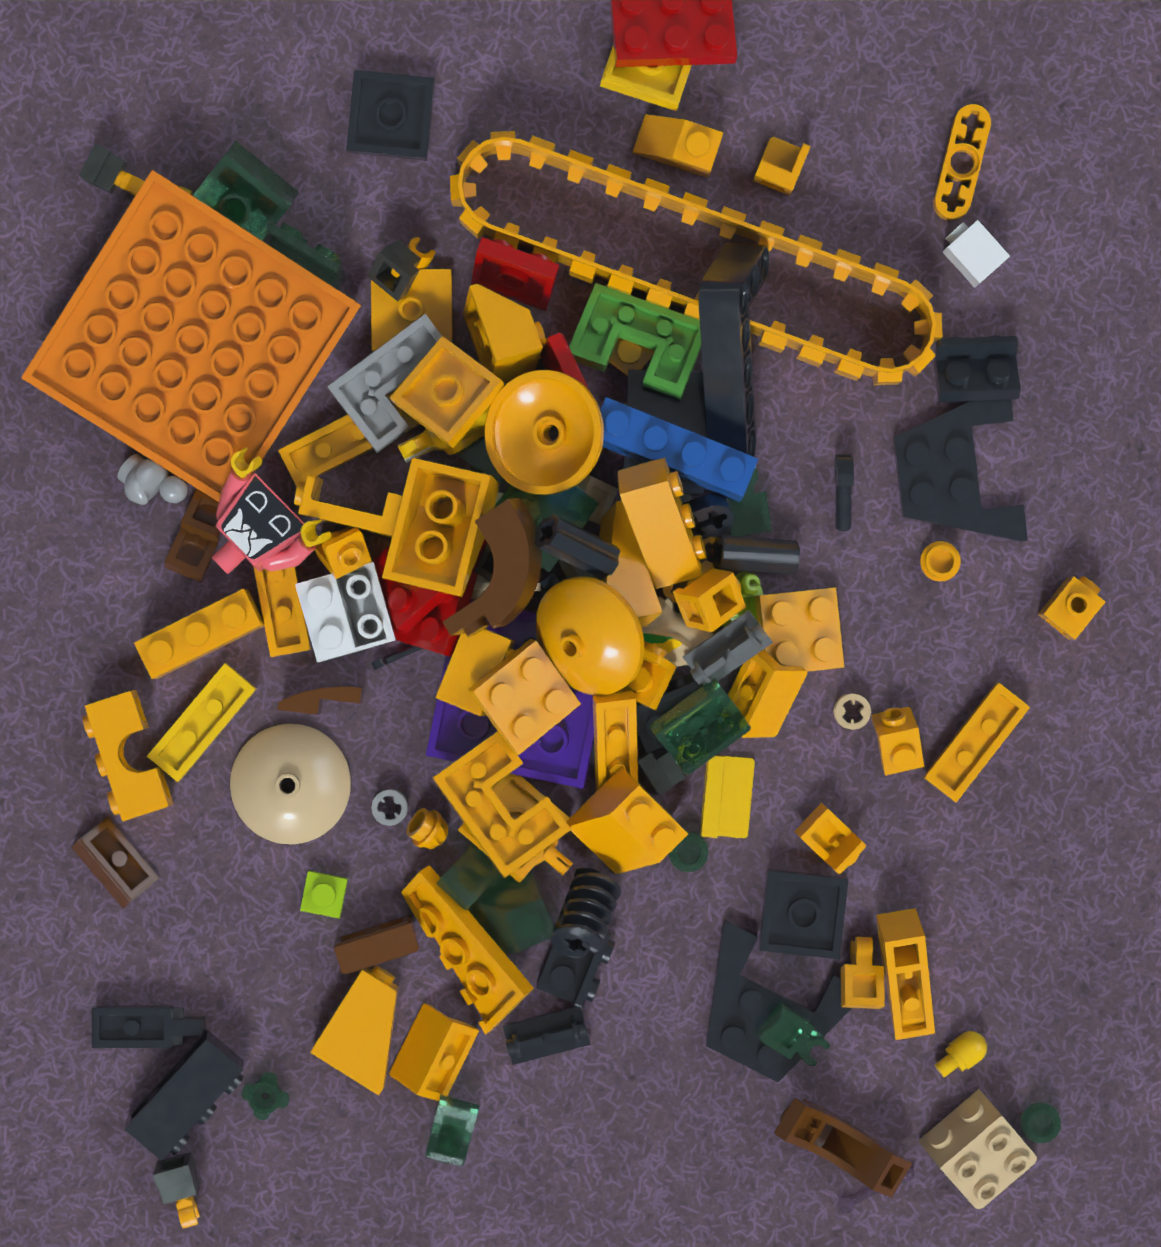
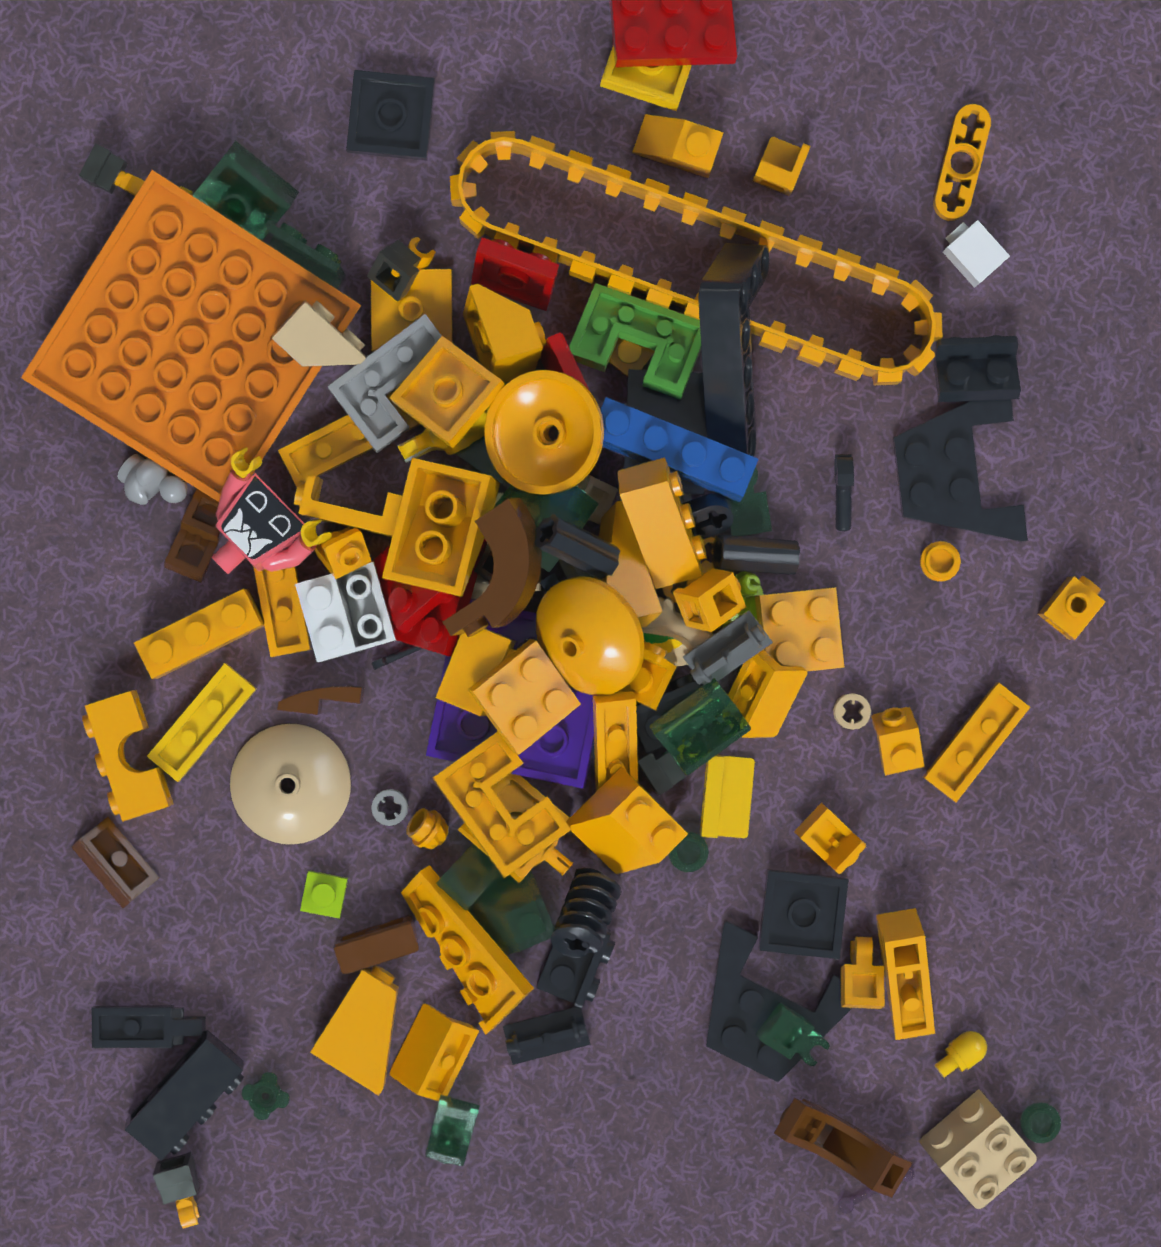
none -> tan slope [272,300,366,367]

